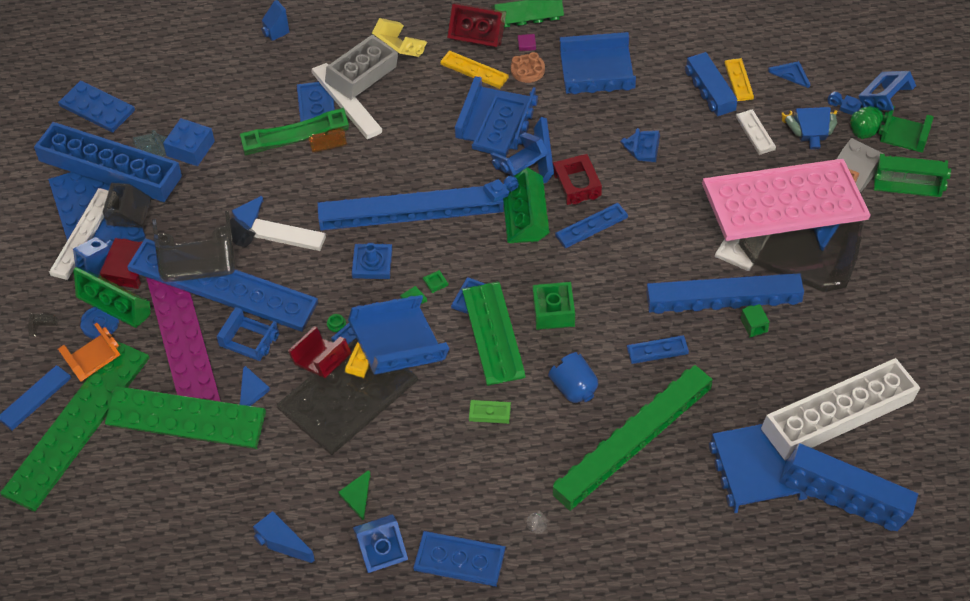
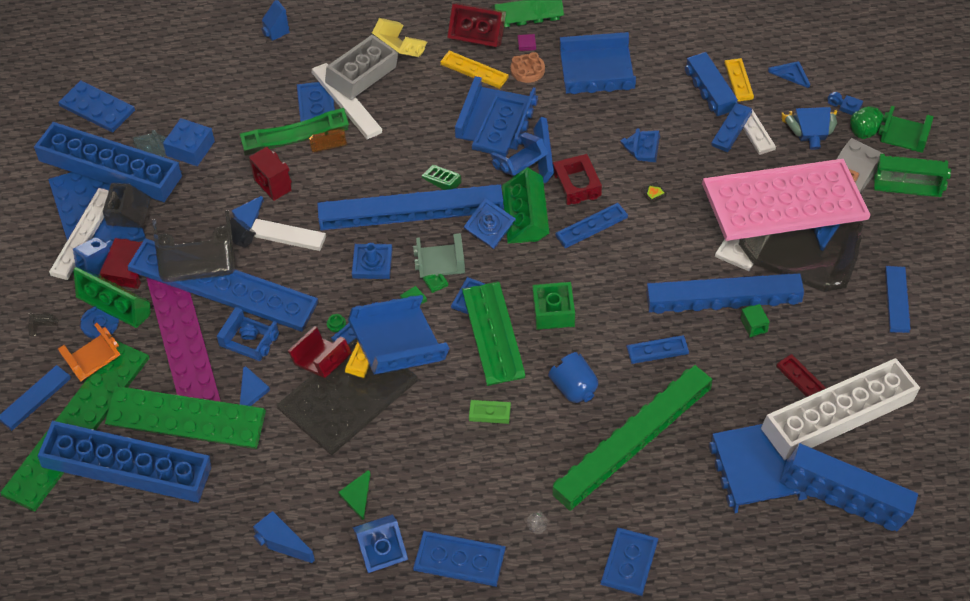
blue plate [483,176,519,203] -> none
blue panel [859,71,916,110] -> none
none -> blue brick [38,421,211,503]
none -> blue plate [239,325,259,340]
none -> dark red brick [249,147,292,201]
none -> sand green panel [413,233,465,278]
none -> green slope [422,165,461,190]
none -> blue plate [464,198,516,249]
none -> blue tile [601,528,658,596]
none -> tile [641,181,667,204]
none -> blue plate [712,103,752,152]
none -> dark red tile [776,354,827,397]
none -> blue tile [885,266,910,333]

